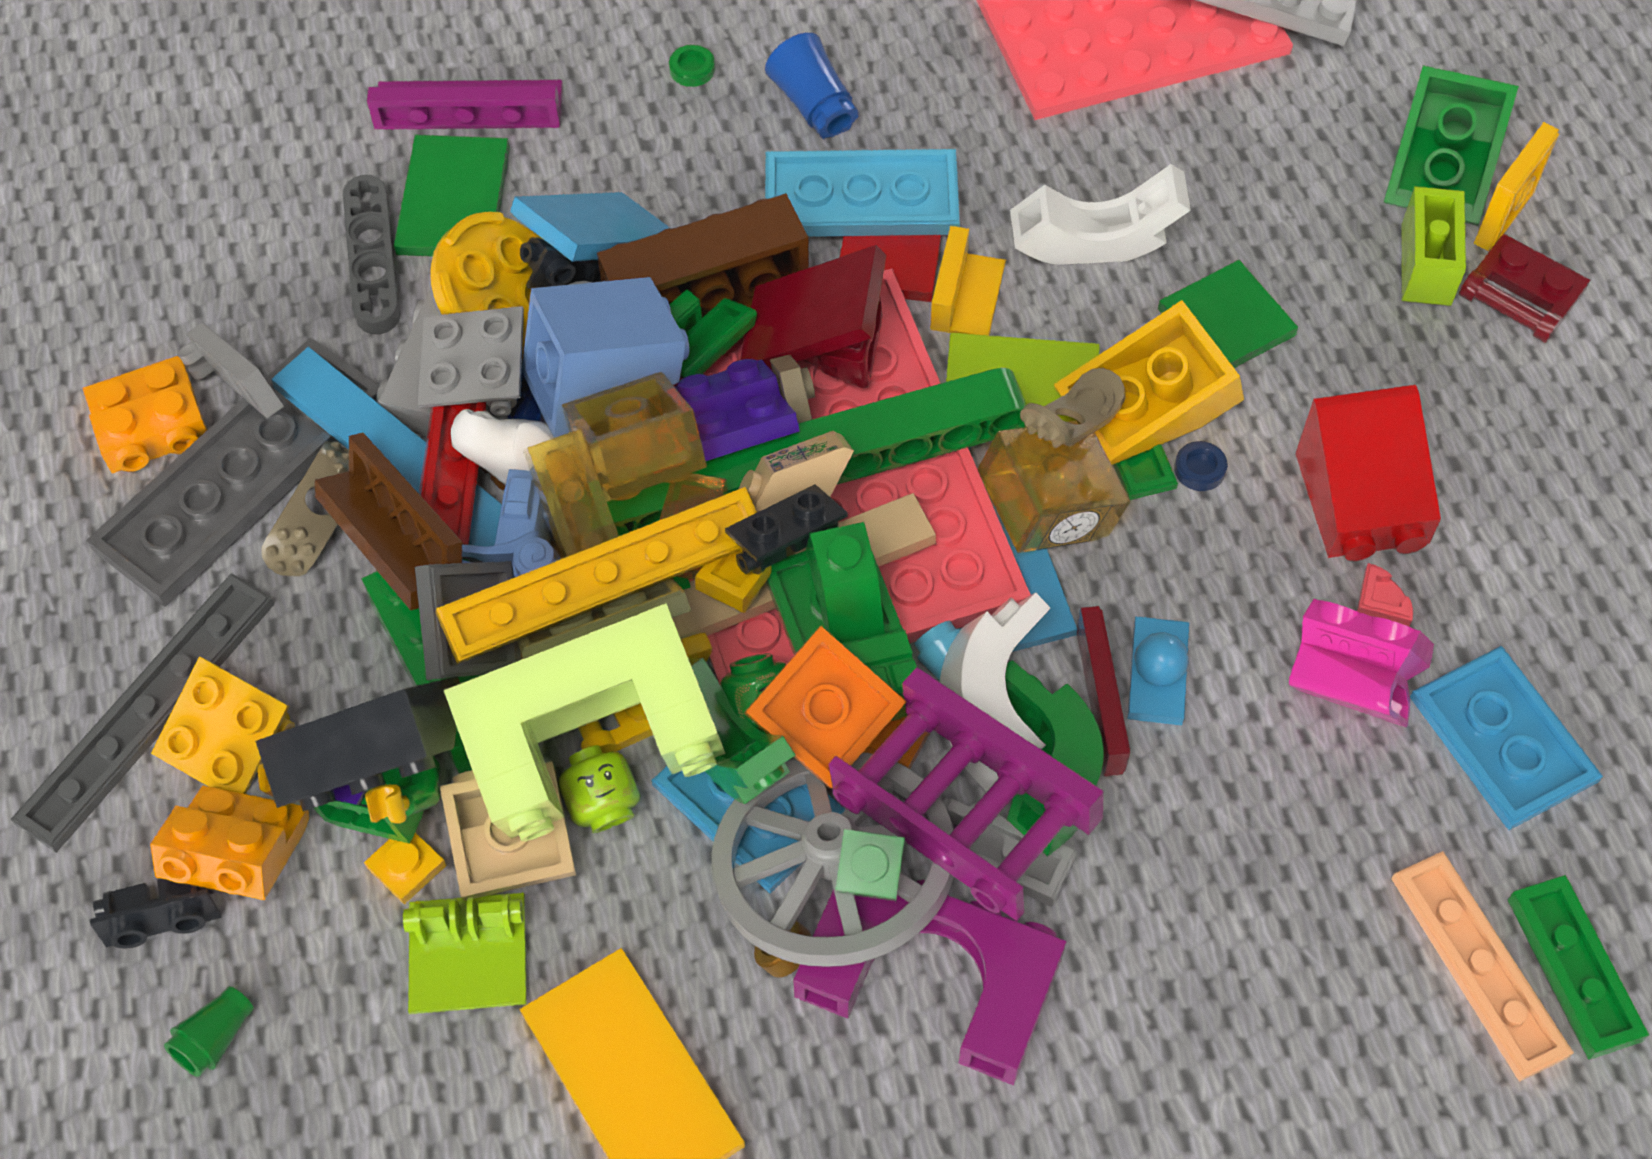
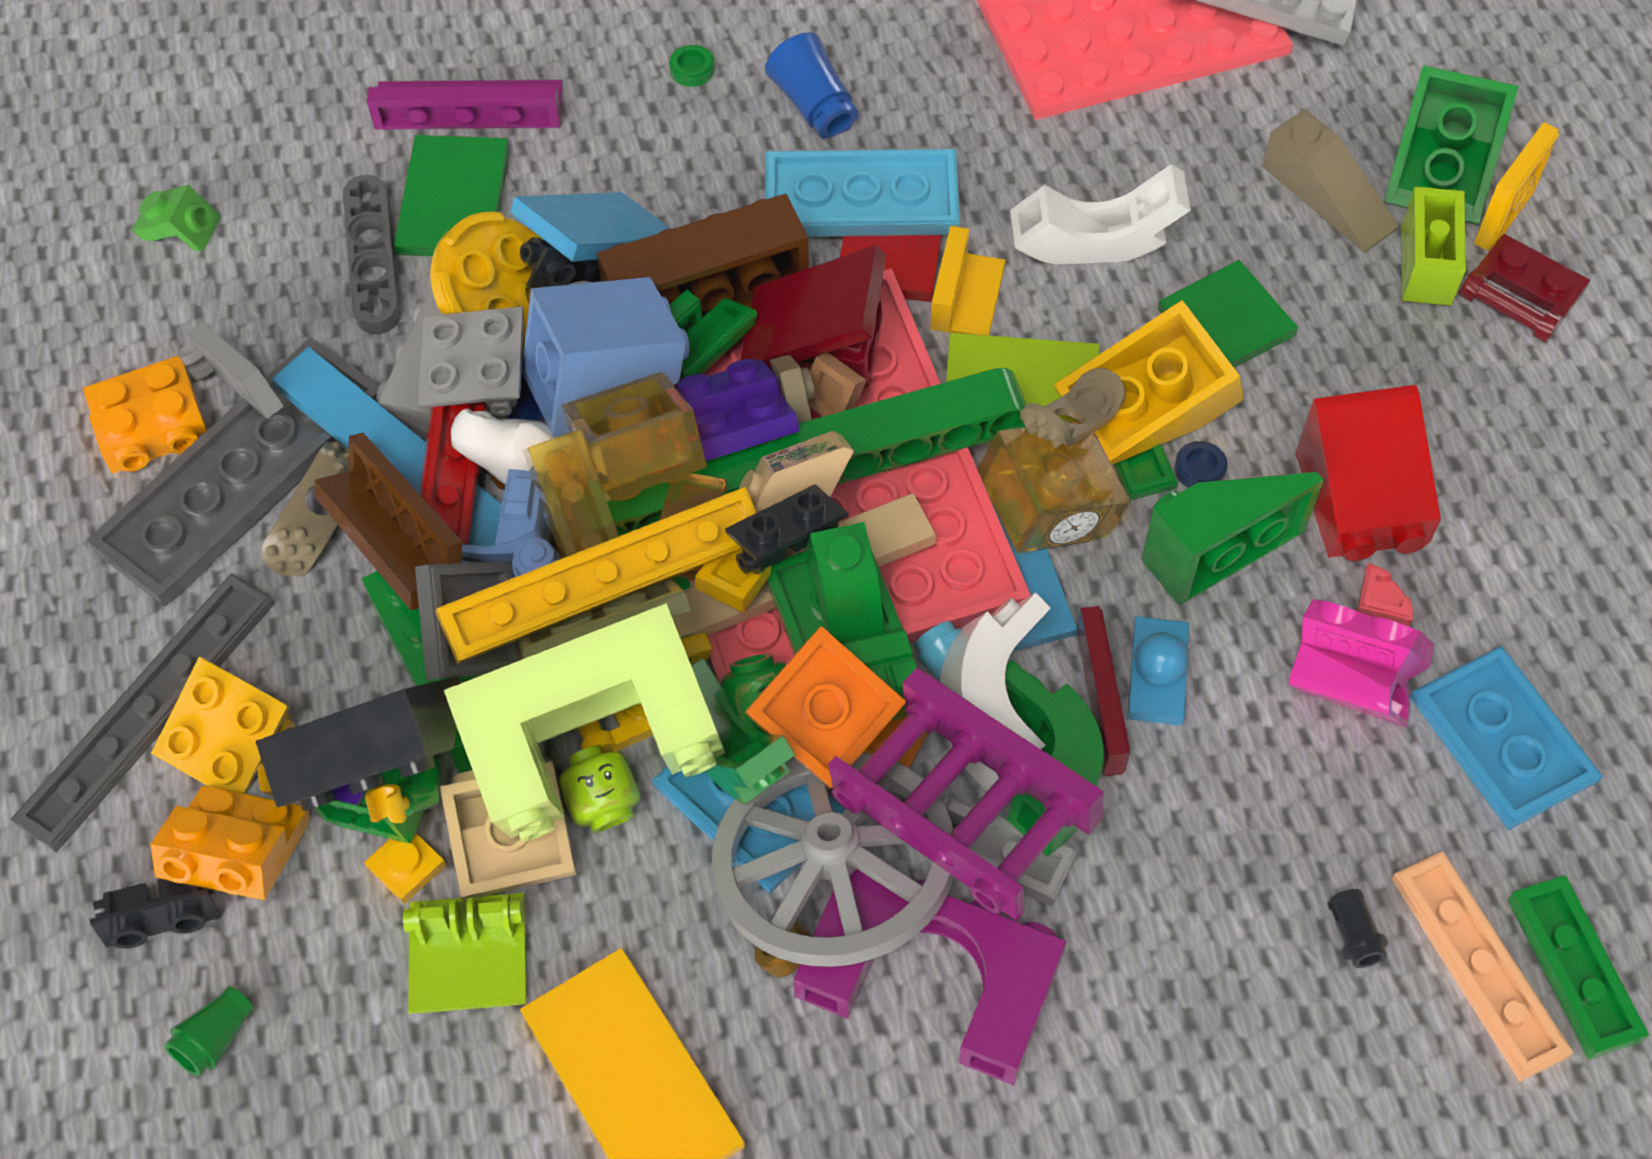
brick [835,829,905,901] -> none
none -> bright green bracket [132,185,221,251]
none -> medium nougat plate [808,352,867,416]
none -> green slope [1141,472,1324,606]
none -> dark tan slope [1262,109,1399,253]
none -> black pin [1327,889,1388,968]

